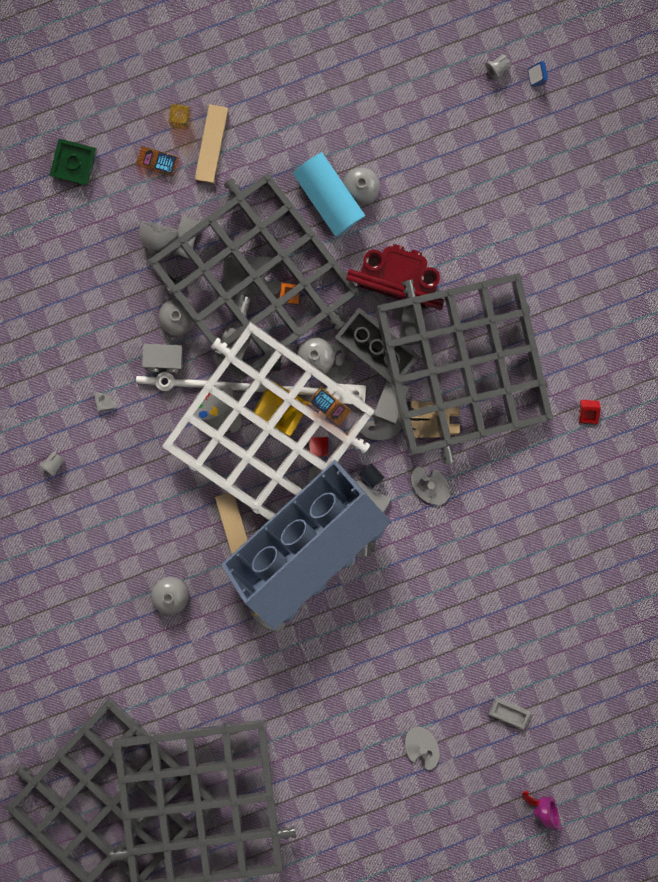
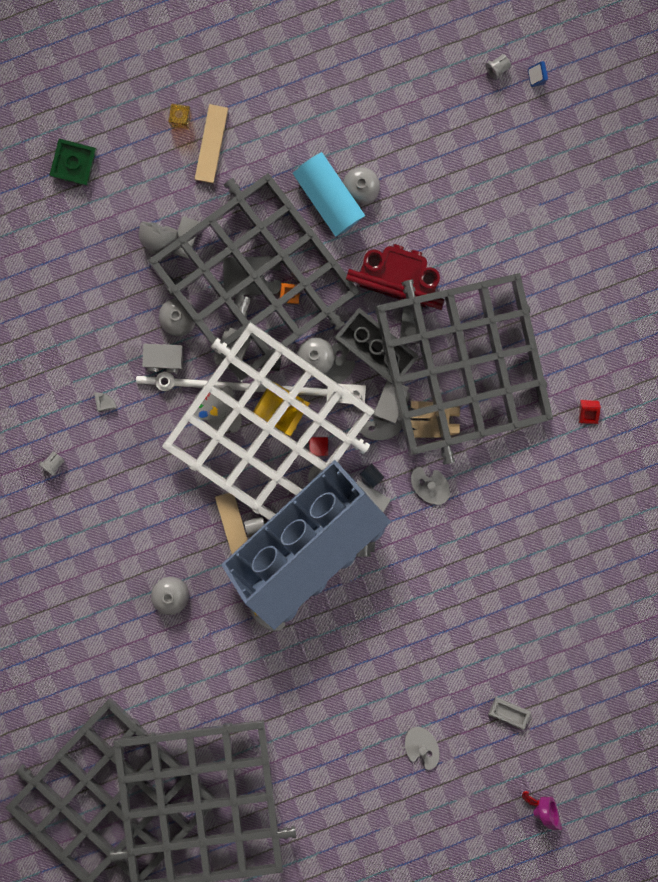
tile [136,146,179,176] -> none
tile [309,386,352,426] -> none
none -> light grey beam [244,516,265,538]

